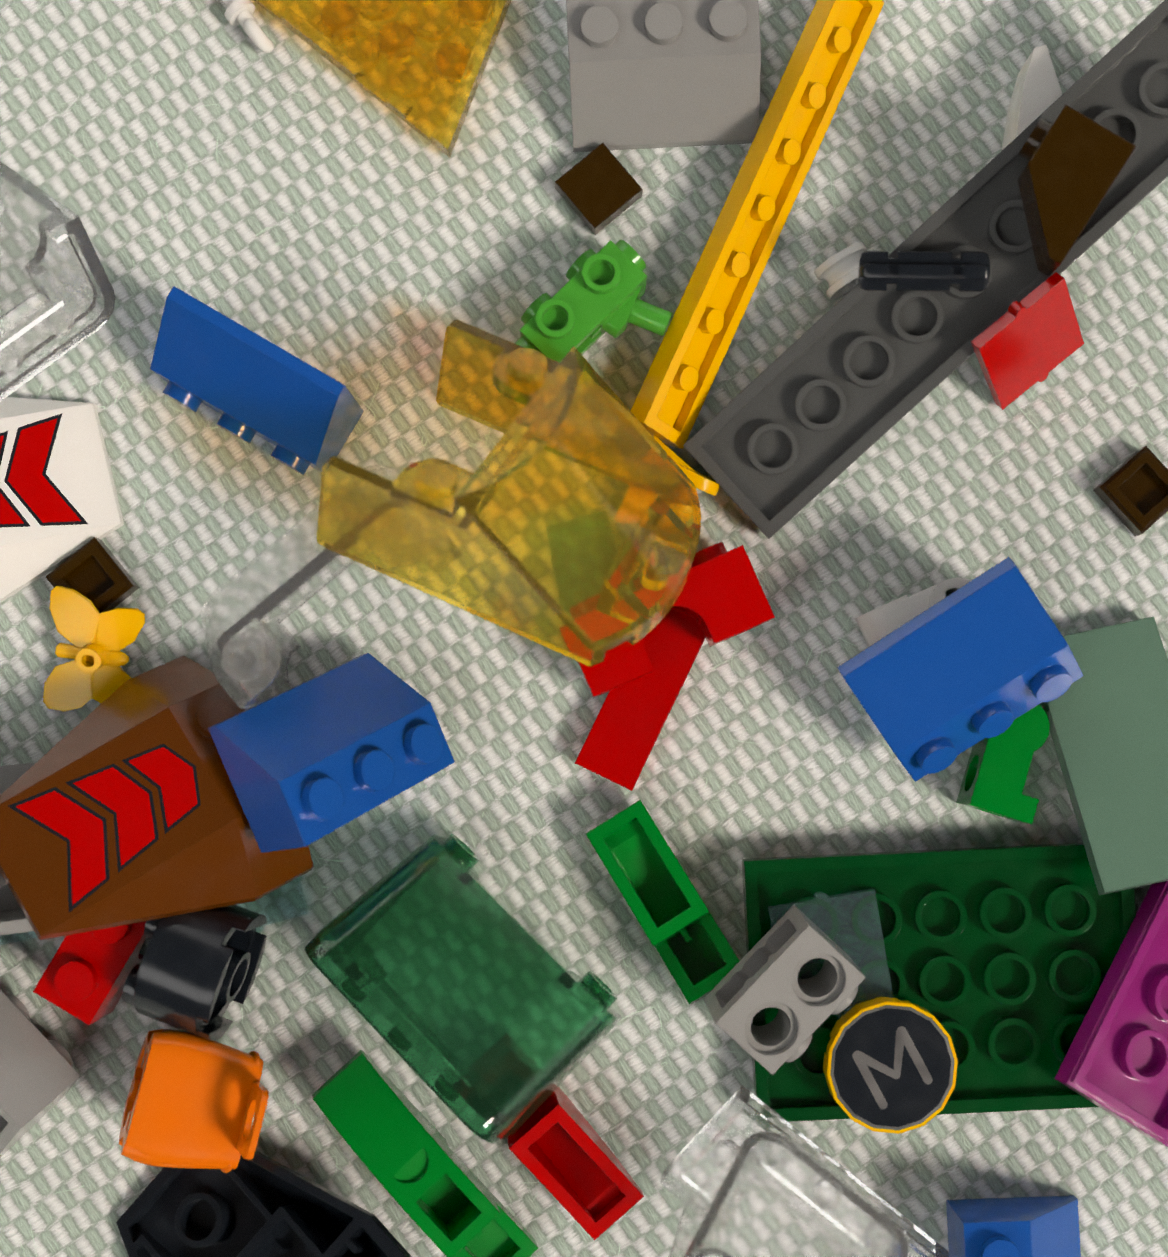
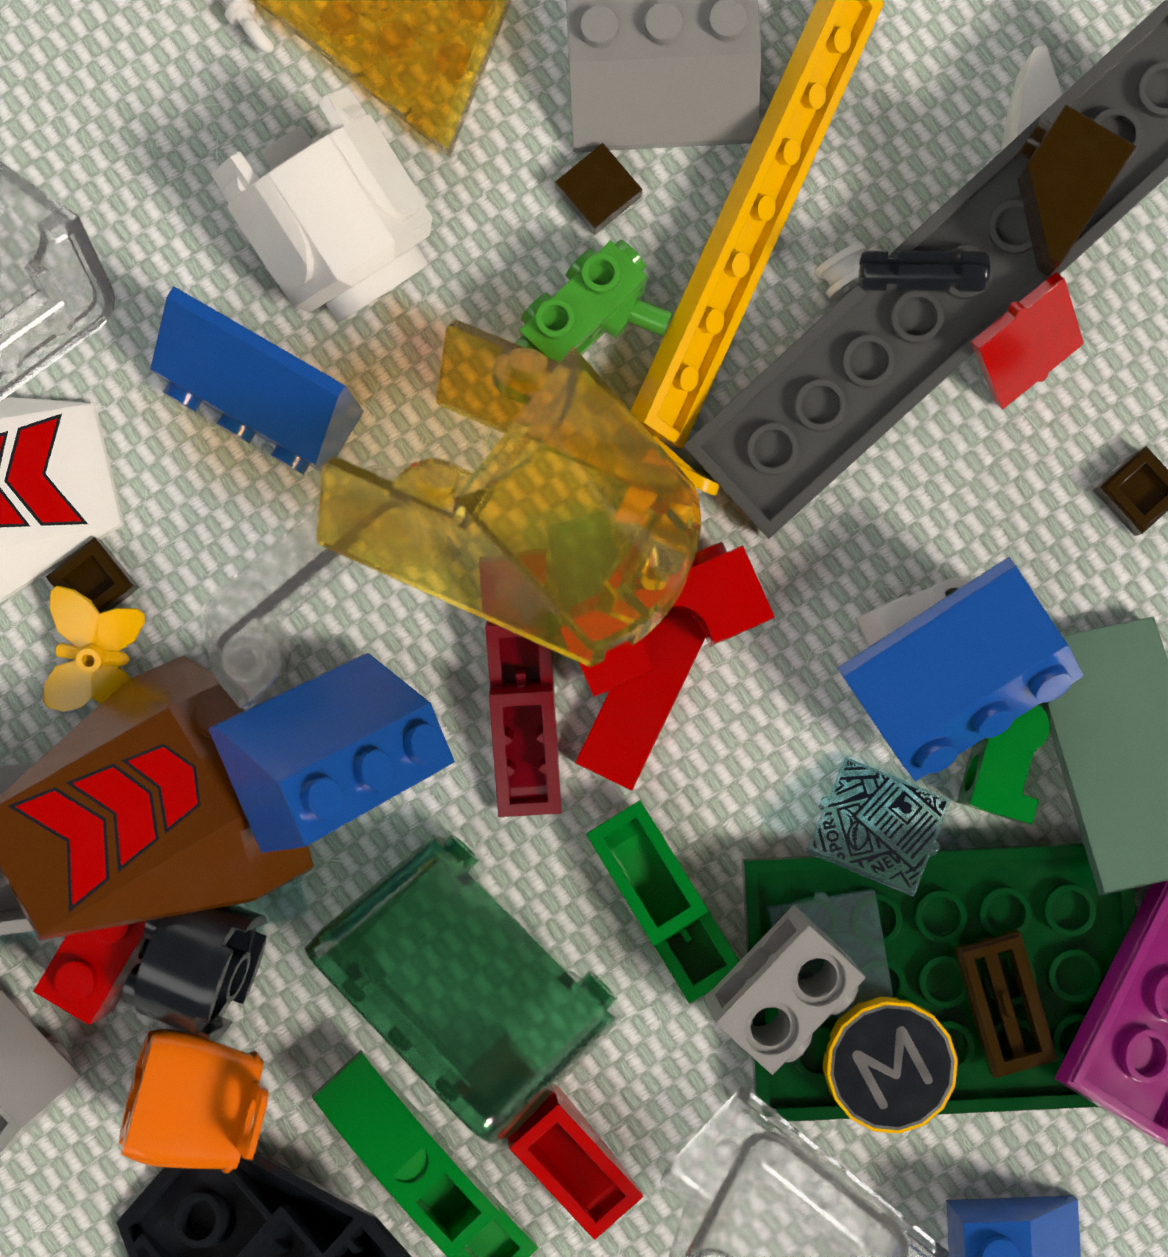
none -> white piece [211,86,433,323]
none -> dark red slope [481,549,562,817]
none -> clear light blue piece [806,757,951,897]
none -> dark brown tile [953,929,1058,1078]

